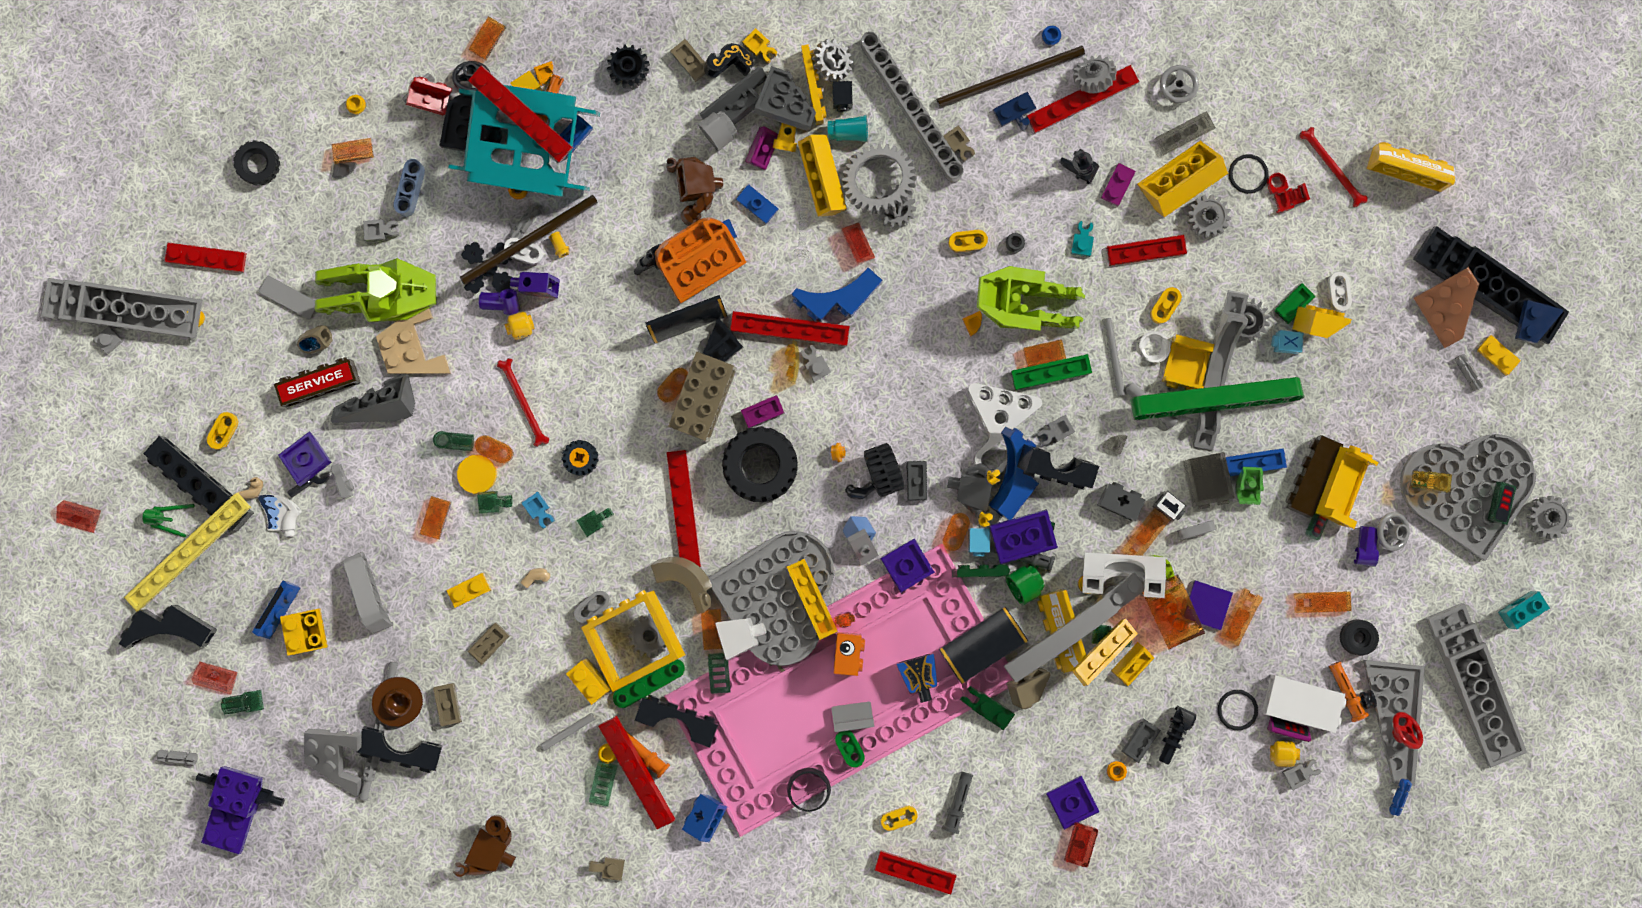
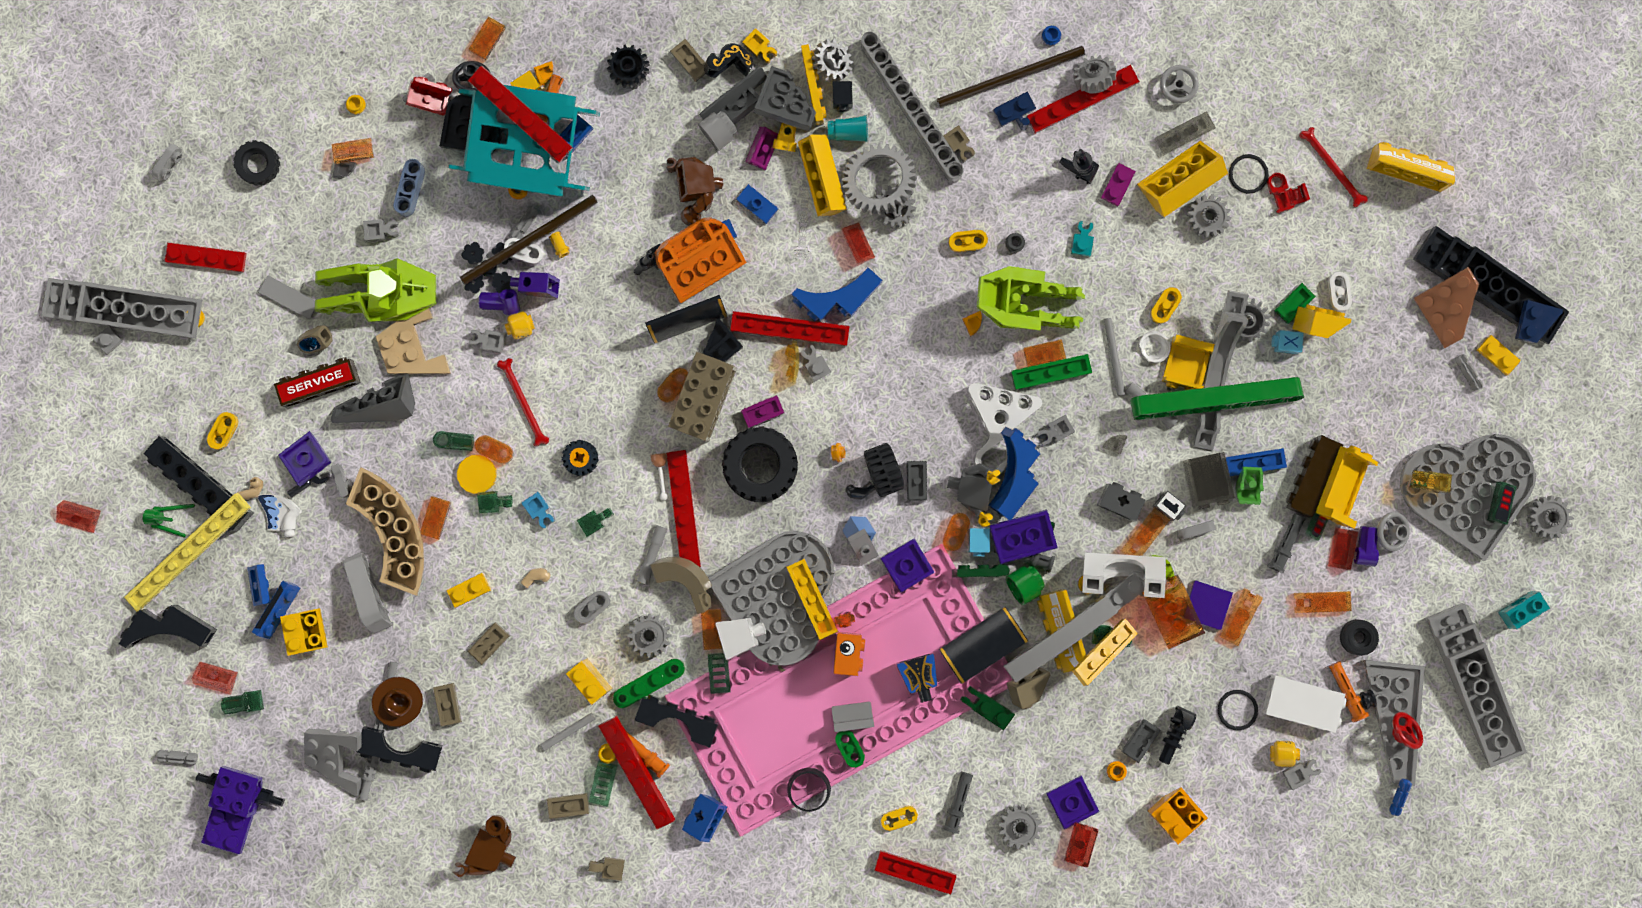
yellow window [581,590,685,692] -> none
black arch [1017,444,1100,490] -> none
red tile [1106,235,1187,266] -> none
yellow slope [1111,642,1154,686] -> none
slope [1267,716,1311,742] -> none
none -> light grey plate [151,144,183,181]
none -> blue plate [247,564,270,606]
none -> tan brick [346,467,424,596]
none -> light grey plate [469,329,506,353]
none -> dark tan plate [547,793,590,819]
none -> light grey piece [637,525,667,585]
none -> hinge [651,453,668,501]
none -> light grey gear [998,804,1043,849]
none -> light orange slope [1148,787,1208,844]
none -> dark grey pin [1267,514,1306,573]
none -> clear red slope [1328,528,1358,570]

